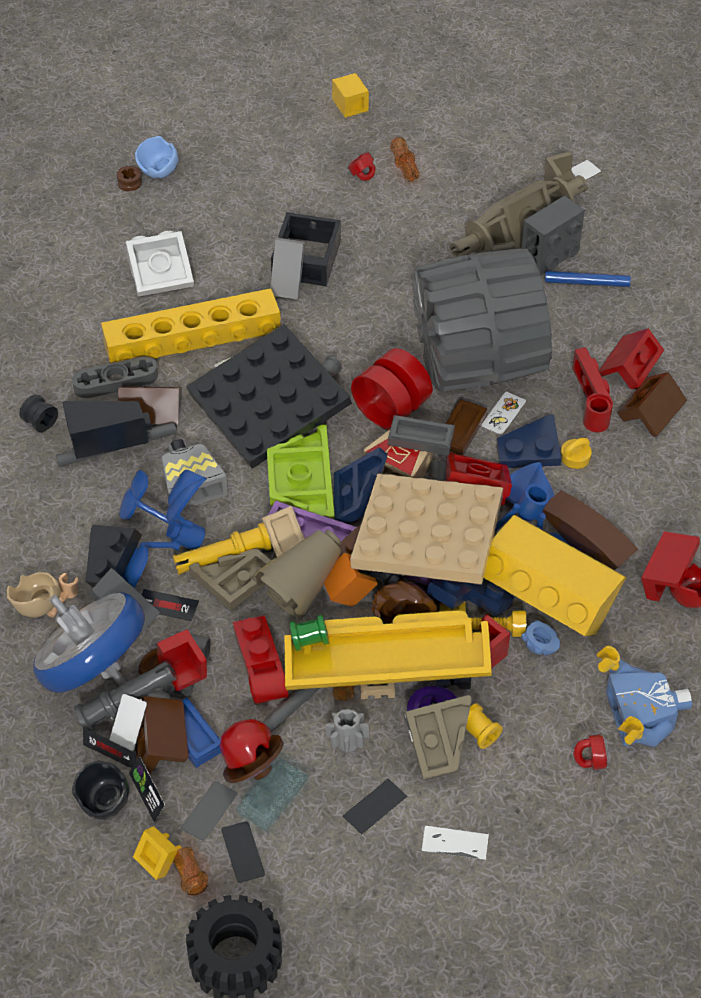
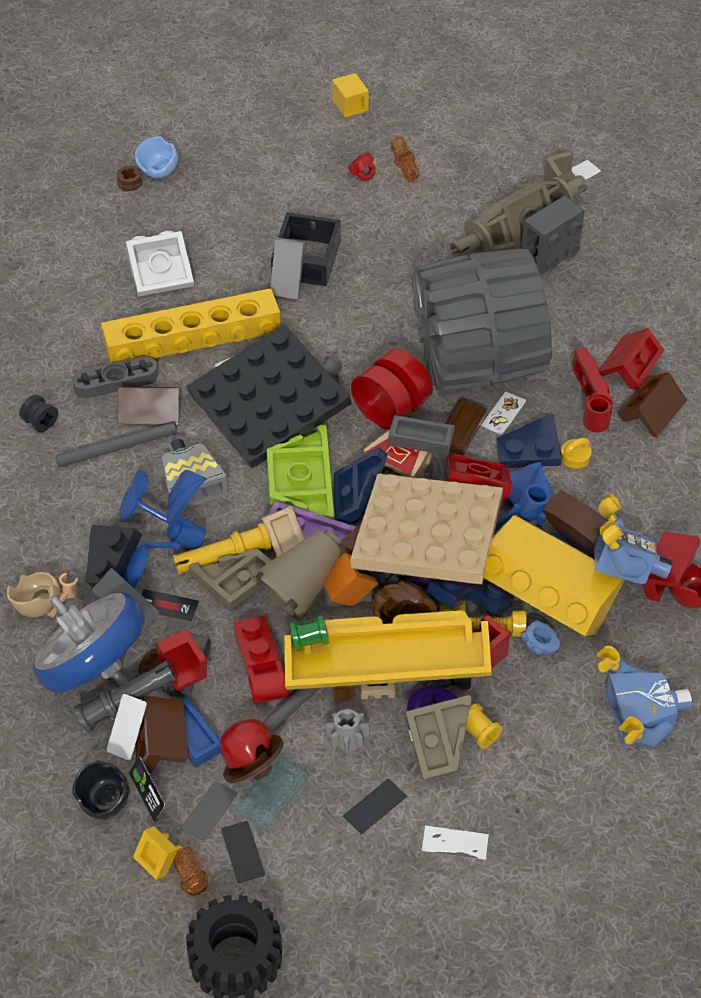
black slope [62,401,152,459] -> none
black sticker [83,727,136,769] -> none
blue bar [545,271,631,287] -> none
red tile [573,734,607,770] -> none
none -> medium blue torso [594,494,672,584]

